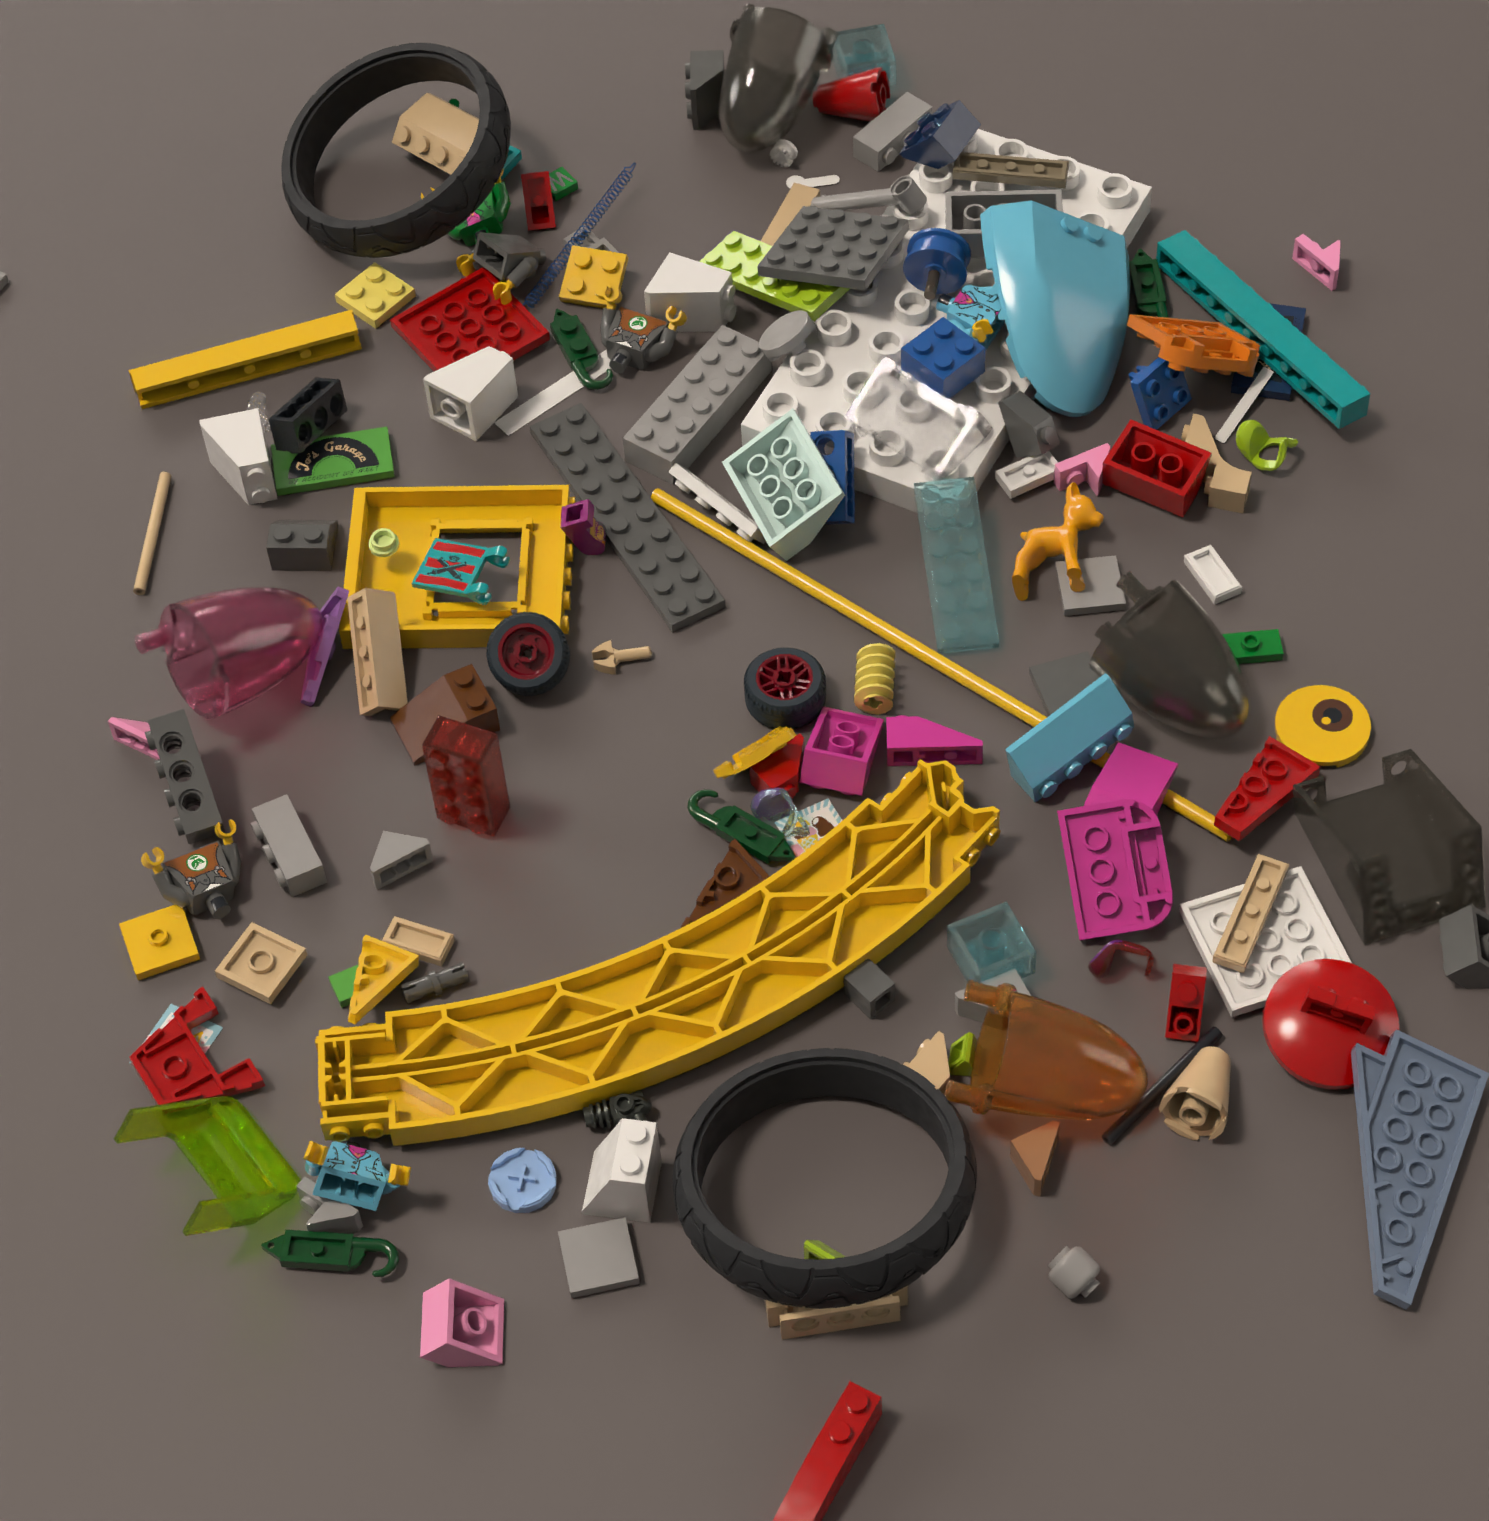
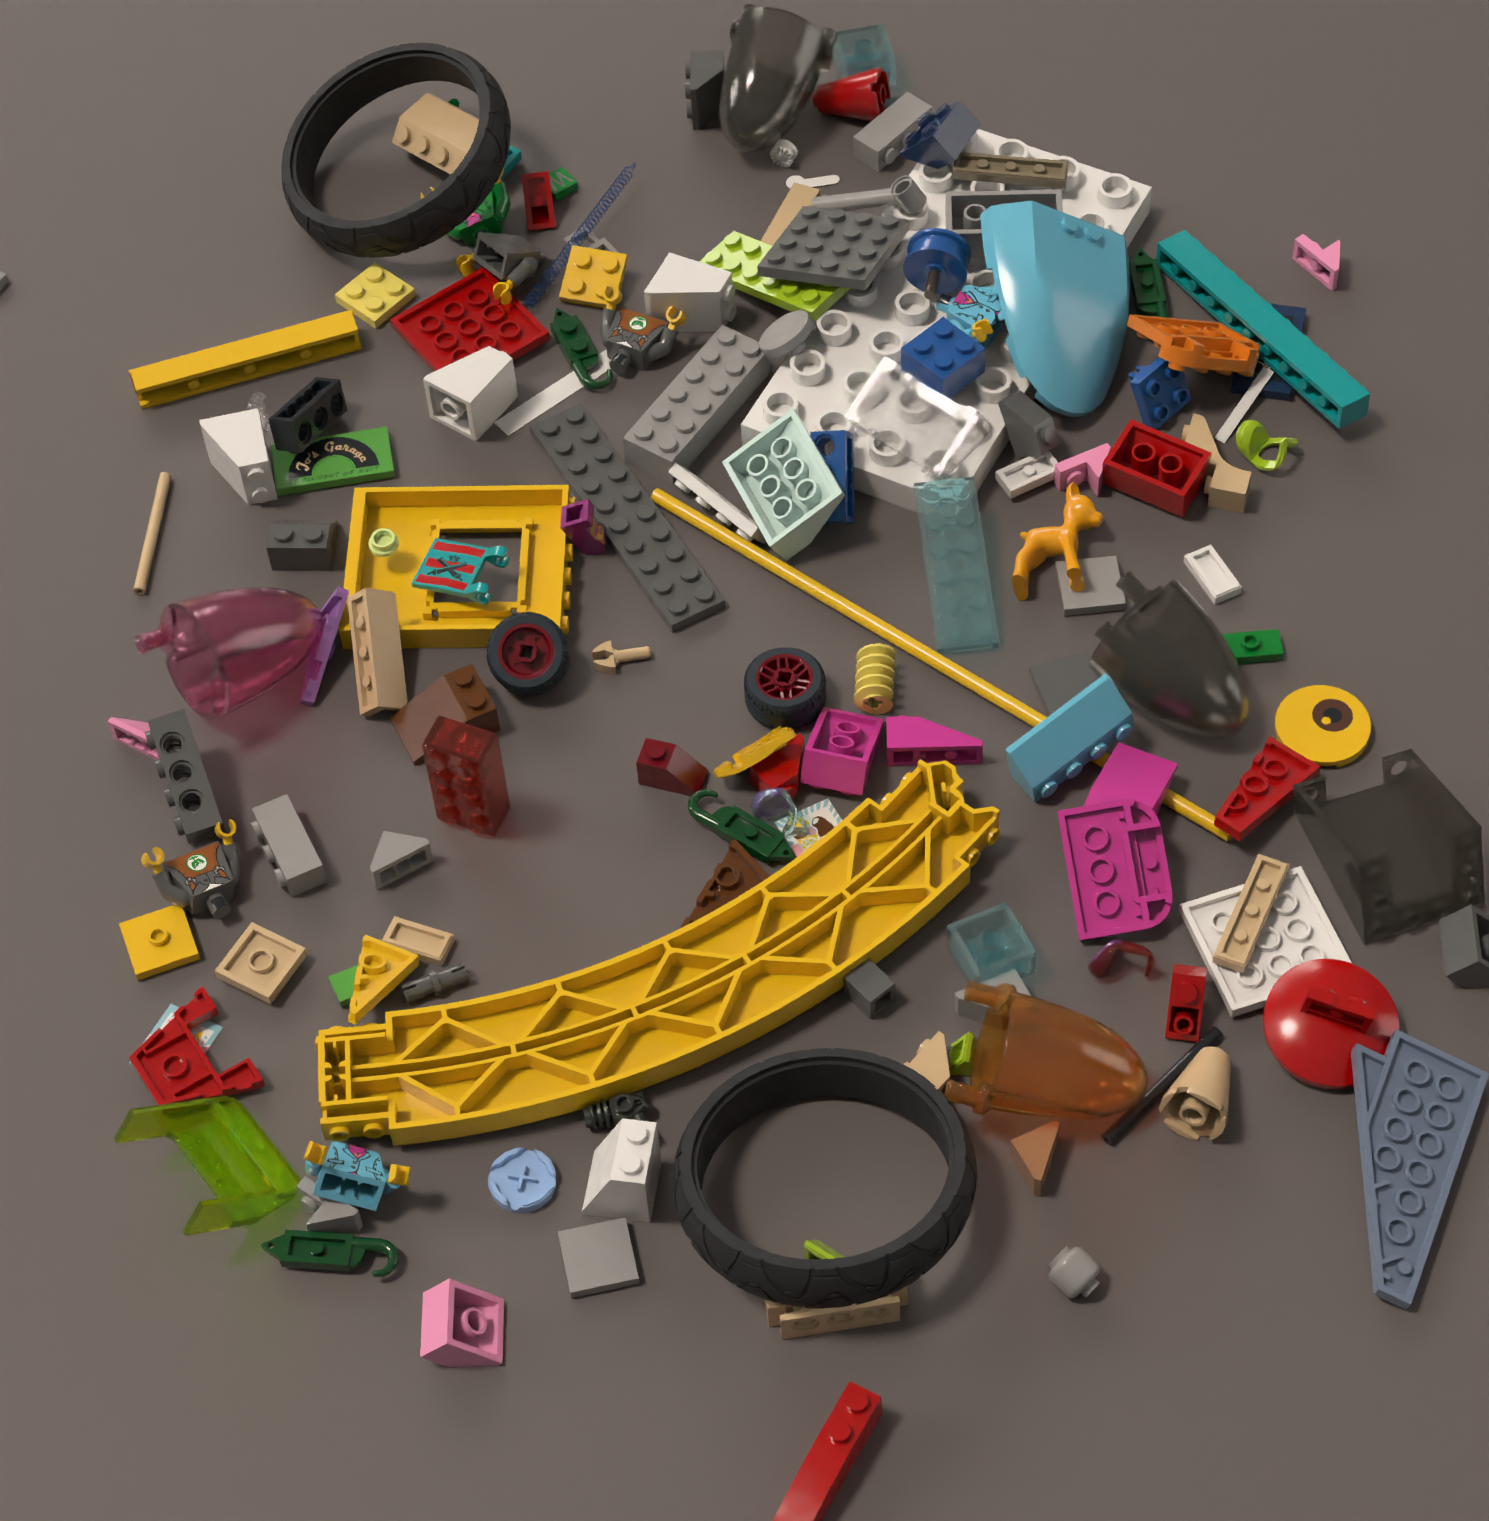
none -> dark red slope [636,738,708,796]

